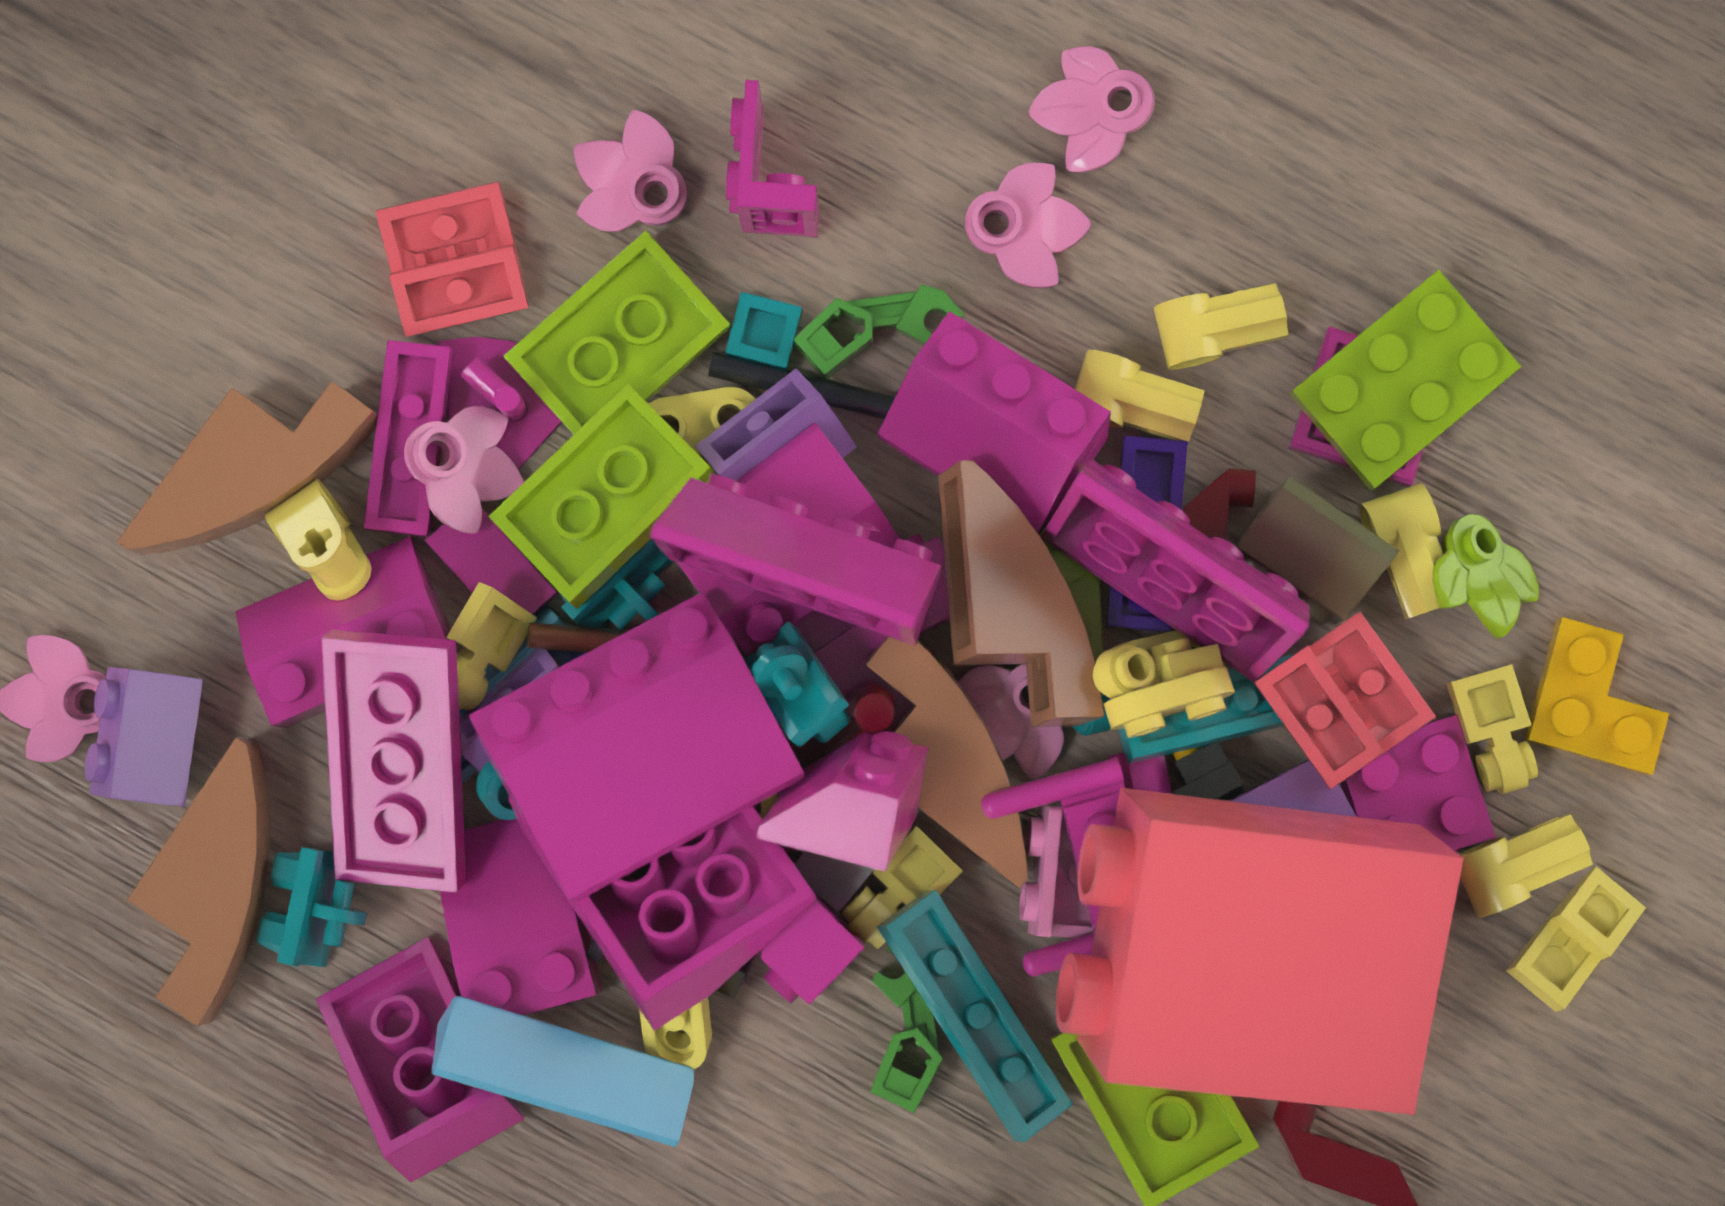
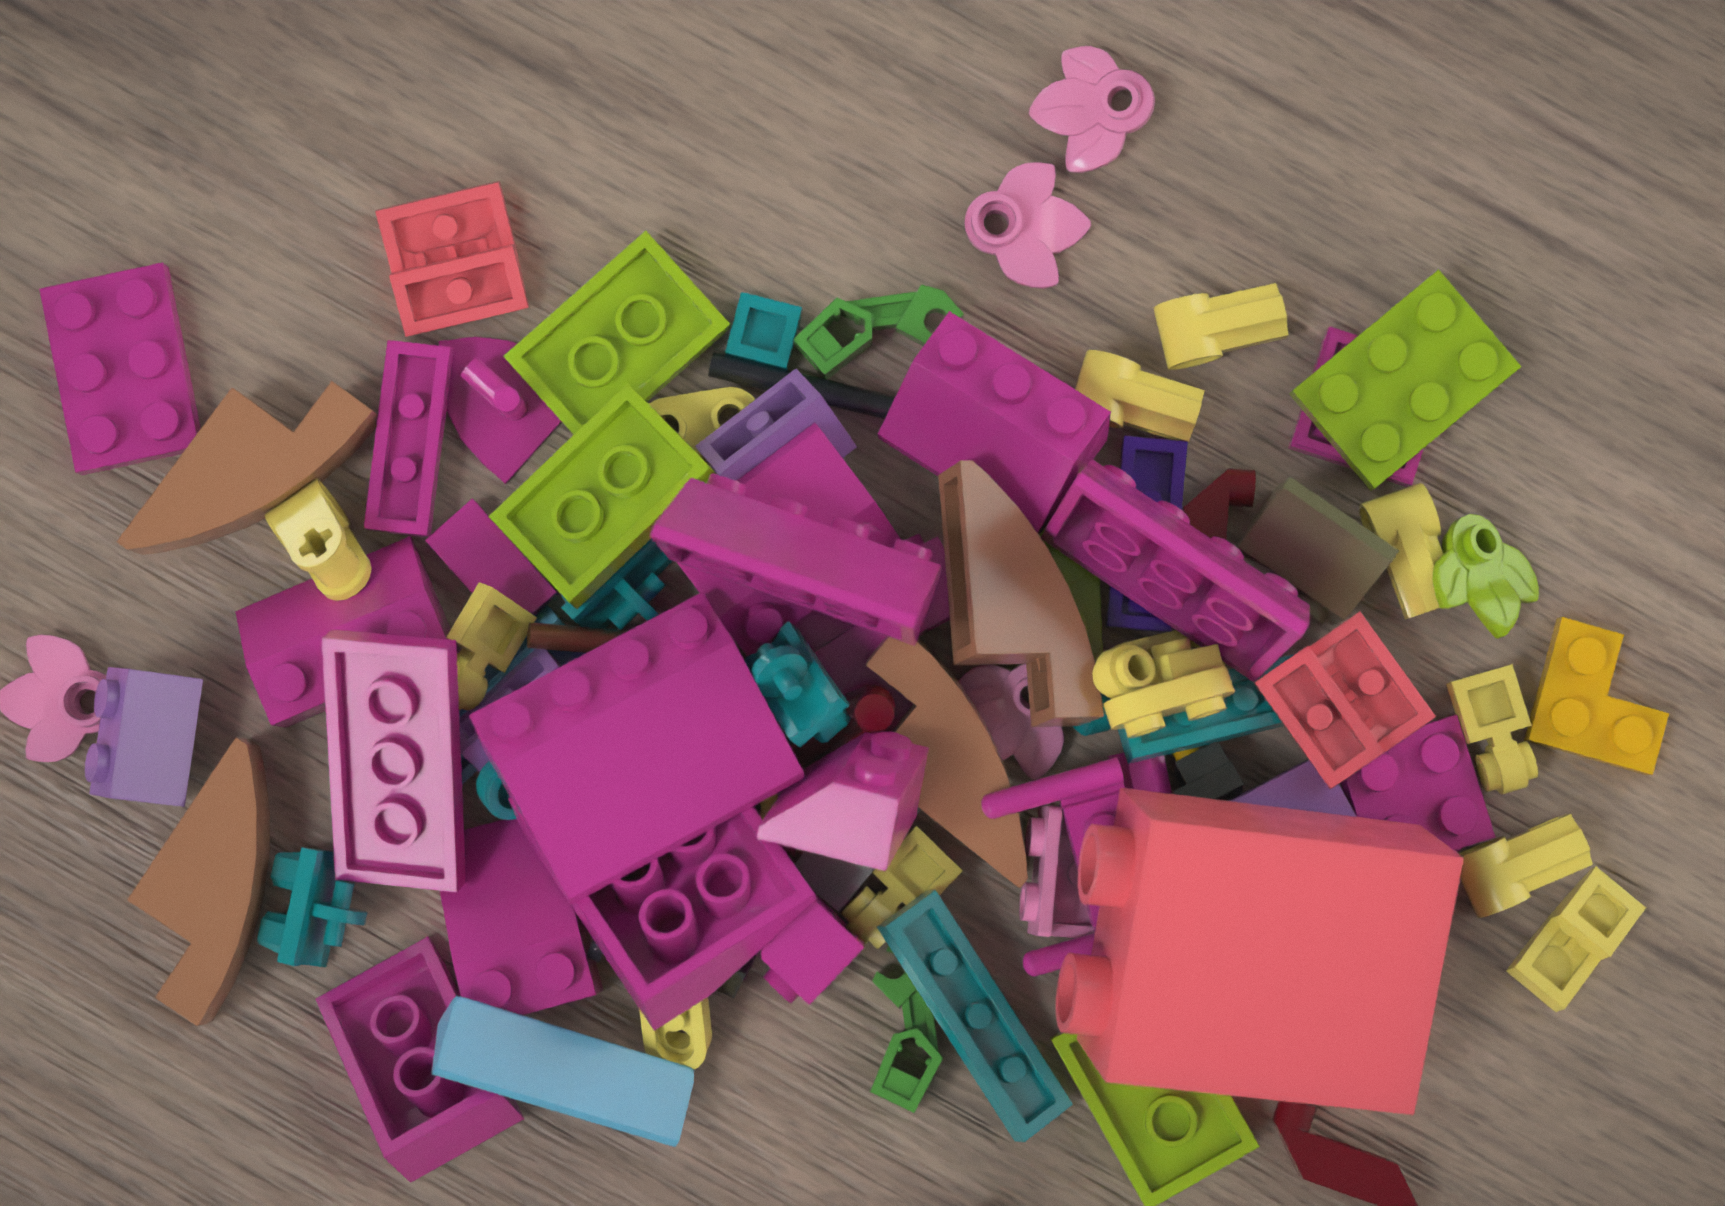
bright pink plate [404,406,524,534] -> none
bright pink plate [573,110,687,232] -> none
dark pink bracket [726,79,819,237] -> none
none -> dark pink plate [39,262,201,475]

